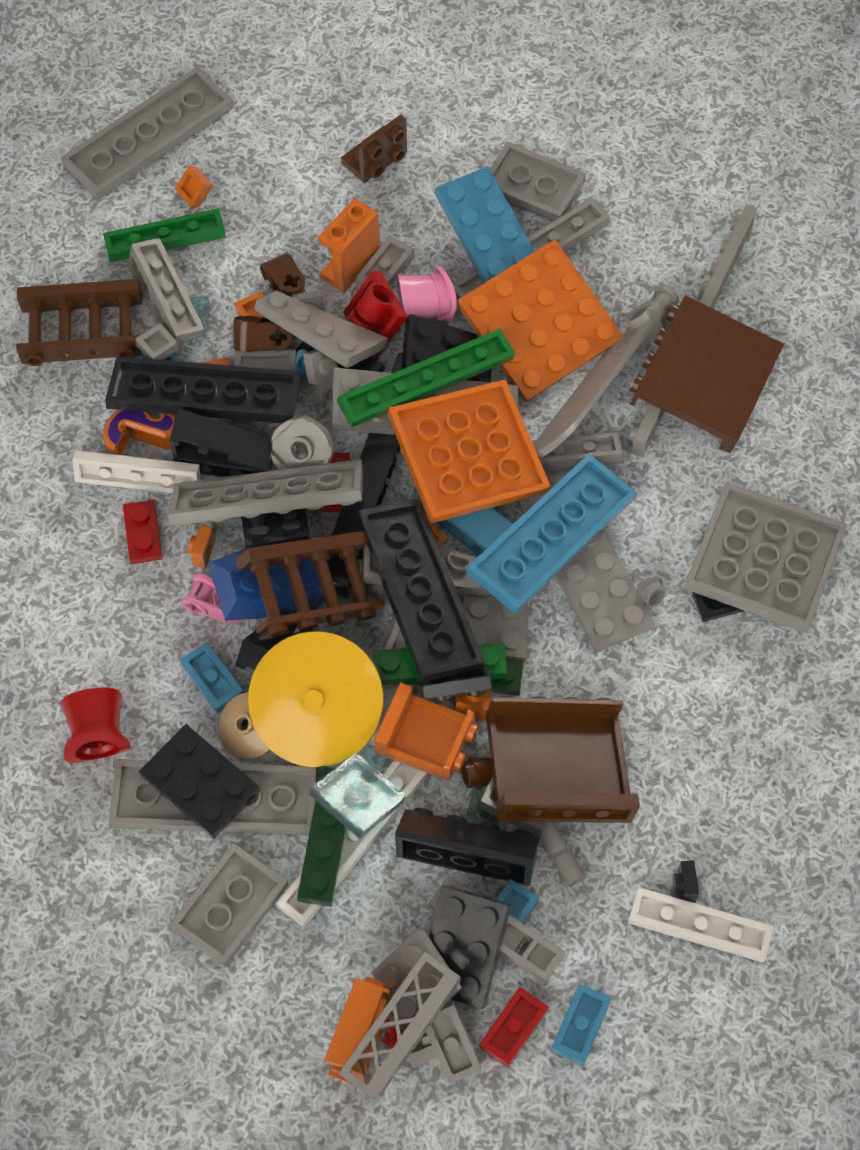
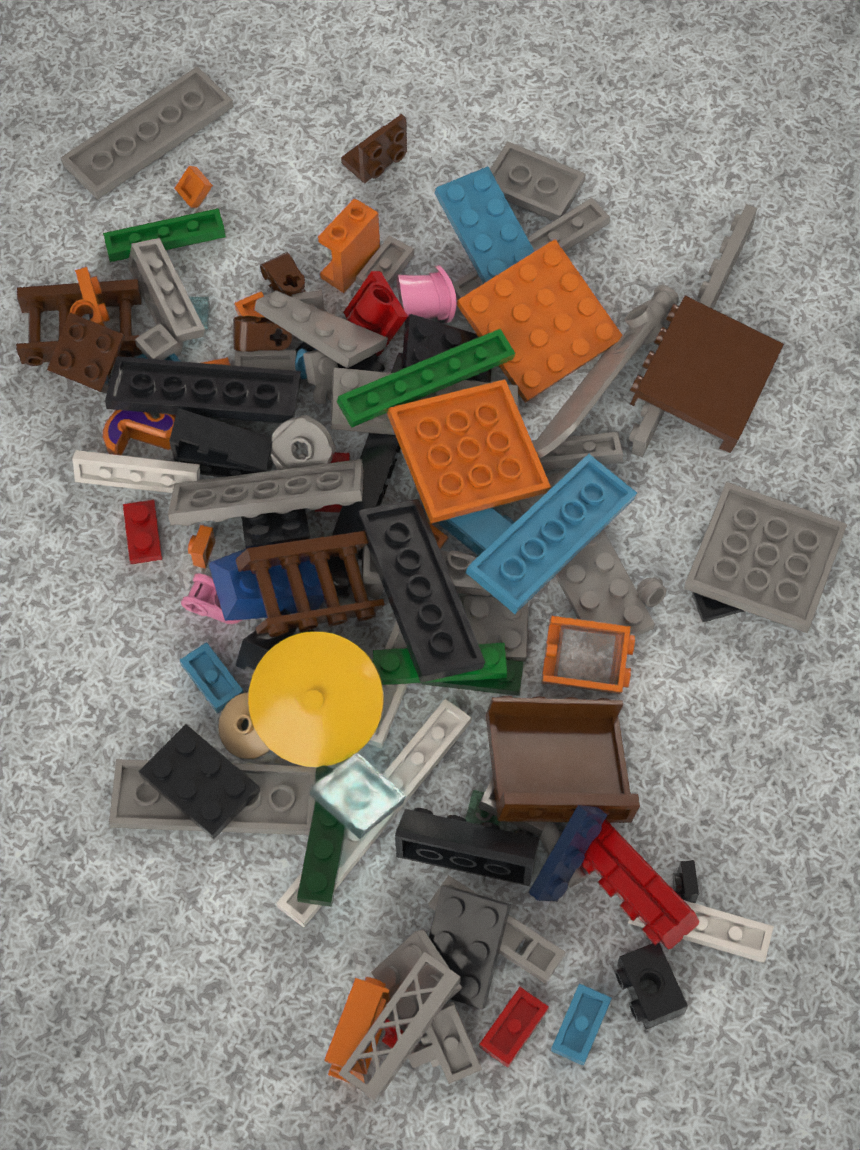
red hat [60,687,131,763] -> none
light grey plate [169,843,289,968] -> none
orange panel [374,682,479,782] -> none
black plate [423,666,492,701] -> none
orange plate [454,689,492,721] -> none
reddish brown cone [461,757,493,790] -> none
dark azure plate [496,879,539,924] -> none
none -> reddish brown bracket [47,313,125,394]
none -> orange plate [70,267,110,327]
none -> dark blue plate [528,805,607,902]
none -> window [541,616,635,694]
none -> red brick [581,819,700,950]
none -> black brick [615,943,688,1030]

